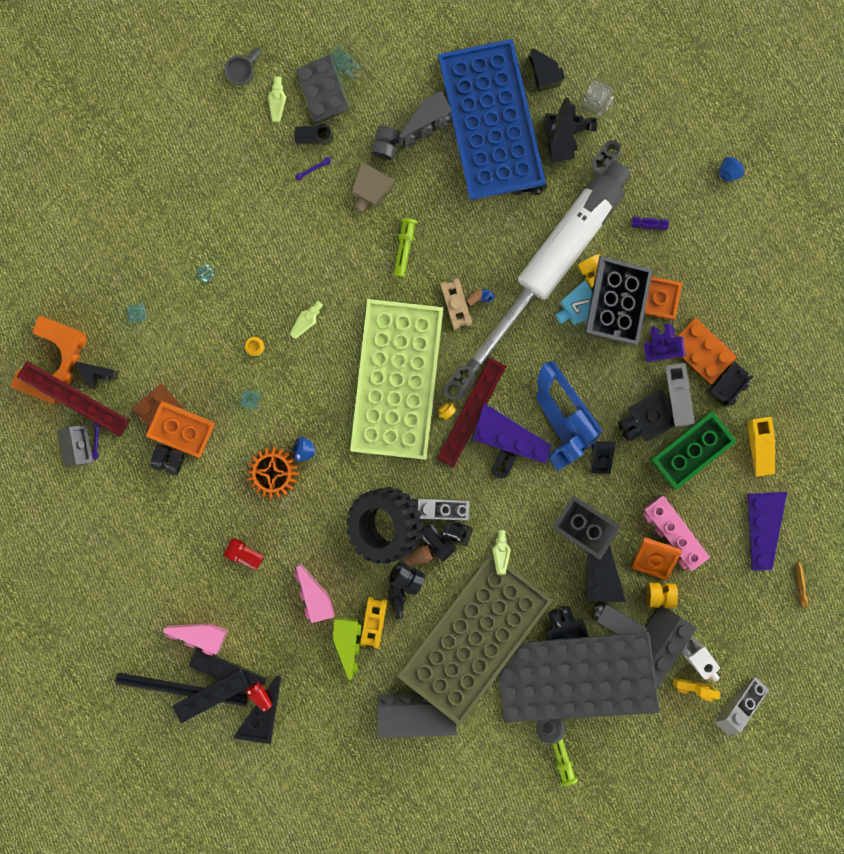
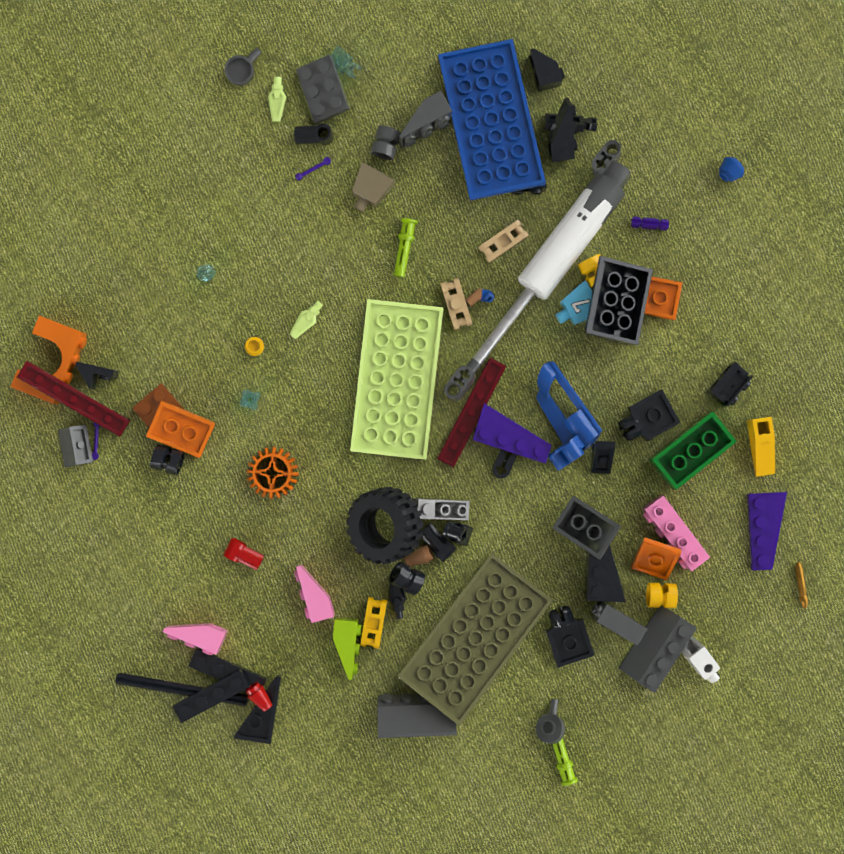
clear light blue plate [126,303,147,323] -> none
blue cone [292,436,315,462] -> none
yellow plate [438,402,456,420] -> none
yellowish green piece [492,530,511,575] -> none
dark grey plate [499,632,660,722] -> none
clear brick [580,79,615,116] -> none
dark purple plate [644,324,686,363] -> none
light grey slope [666,363,695,427] -> none
yellow plate [673,677,721,702] -> none
orange plate [677,318,737,385] -> none
light grey slope [714,677,769,736] -> none
none -> tan plate [478,220,529,263]

